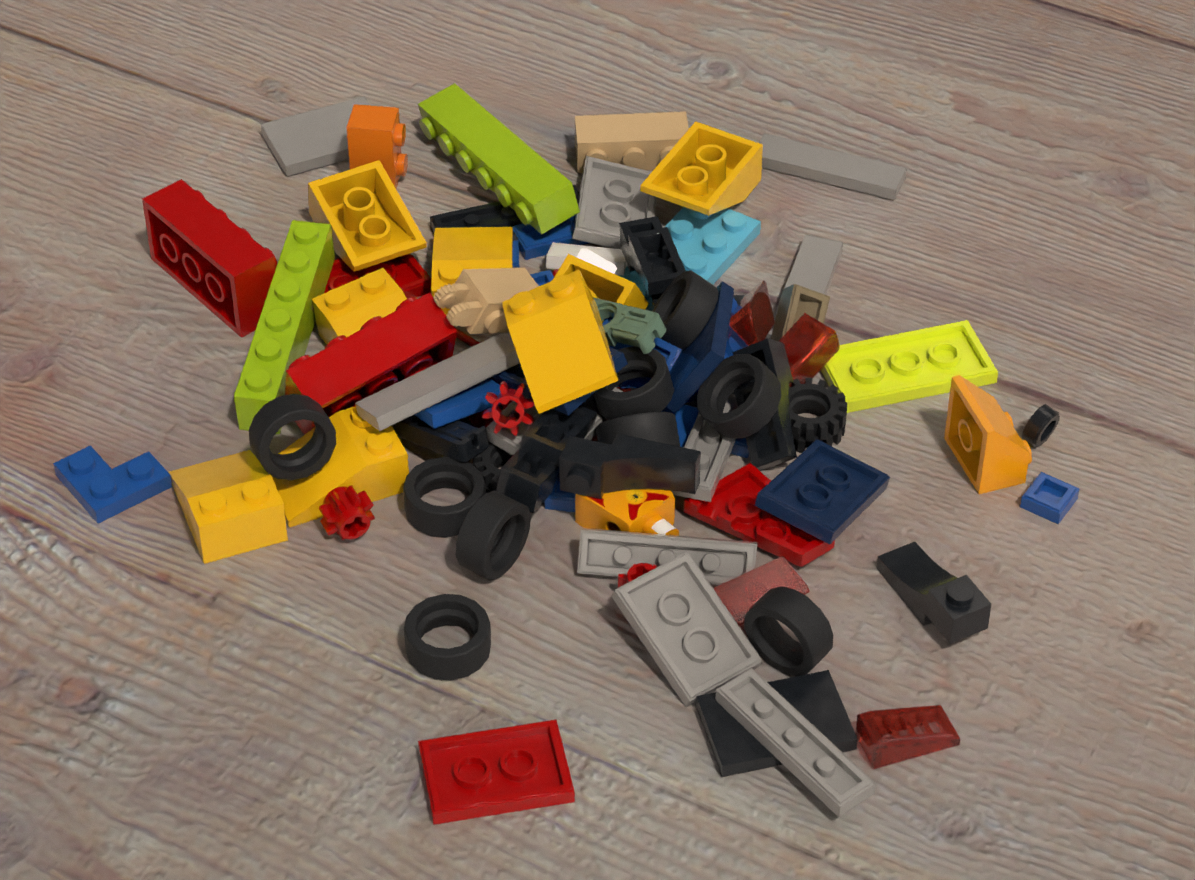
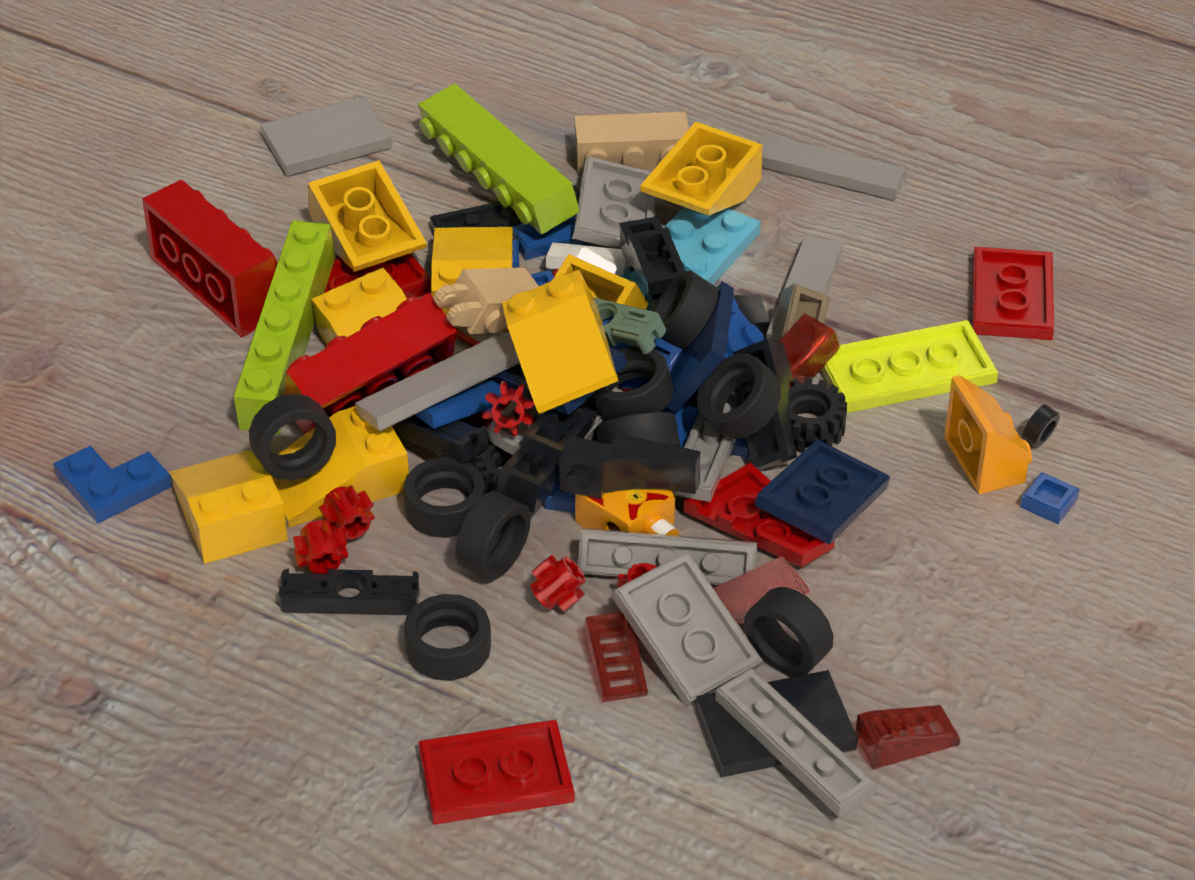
orange brick [346,104,408,189] -> none
clear red slope [729,280,775,346] -> none
black slope [877,542,992,644] -> none
none -> black piece [279,568,420,615]
none -> red gear [293,520,349,574]
none -> red gear [530,555,586,612]
none -> clear red slope [583,612,648,702]
none -> red tile [972,247,1054,340]

